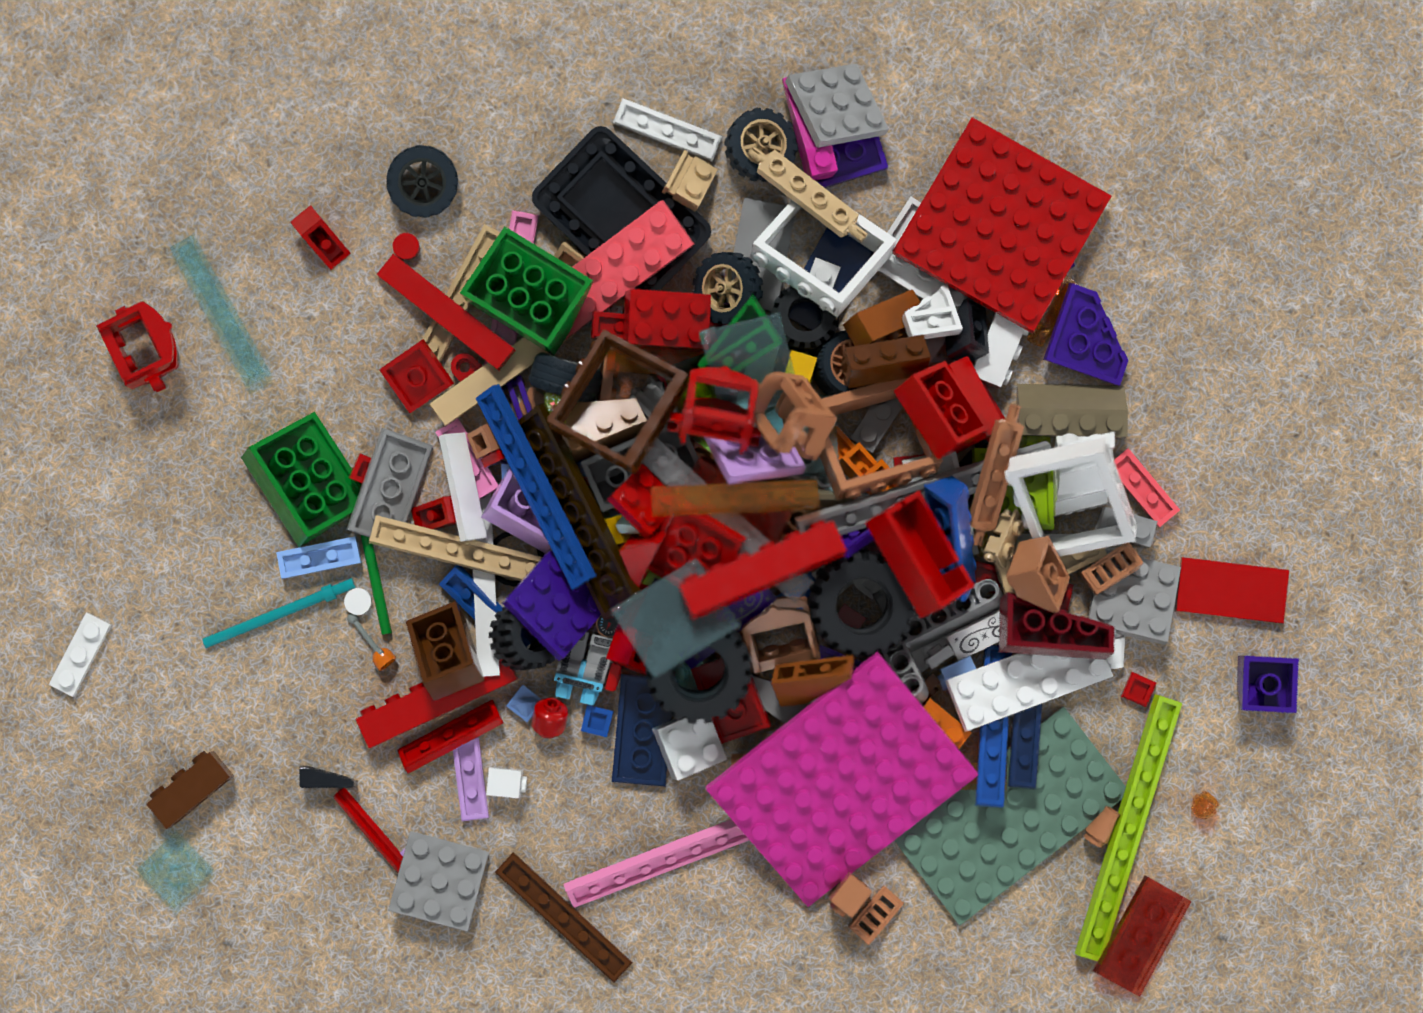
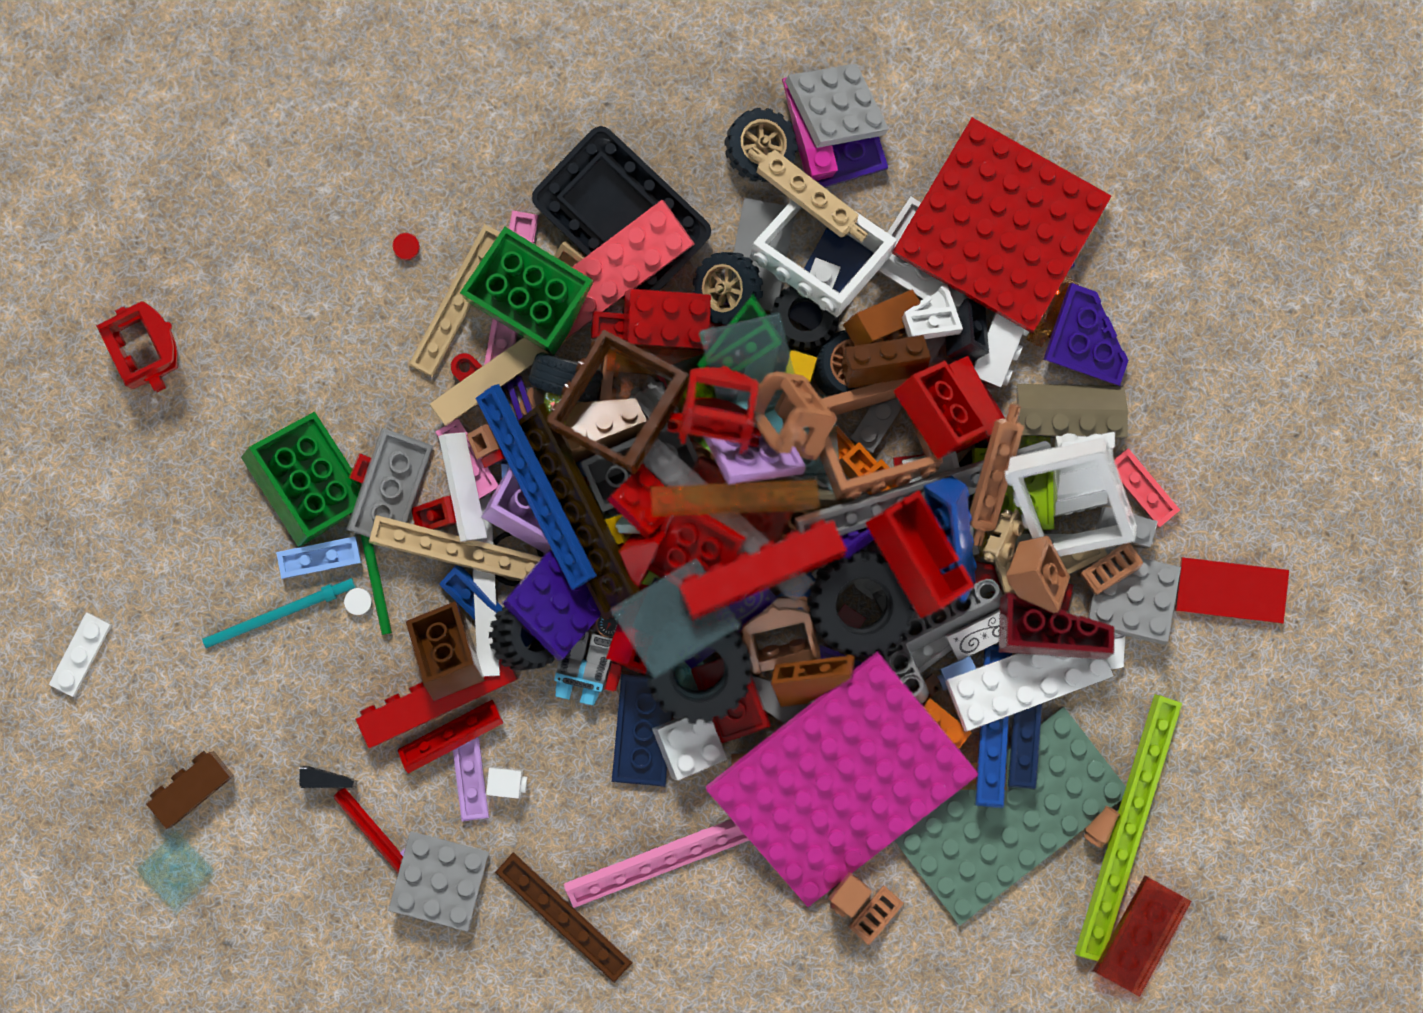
clear light blue tile [170,235,272,387] -> none
red slope [290,205,351,270] -> none
hinge [347,613,397,671] -> none
red tile [376,254,516,371] -> none
red plate [379,339,454,413] -> none
black wheel [386,145,458,218] -> none
medium blue tile [506,684,542,722] -> none
red head [532,698,568,739] -> none
blue plate [581,705,614,737] -> none
white tile [613,98,722,162] -> none
tan plate [662,150,718,212] -> none
light grey plate [924,643,954,669] -> none
red tile [1121,672,1157,707] -> none
clear orange plate [1191,791,1219,819] -> none
dark purple slope [1237,656,1299,713] -> none

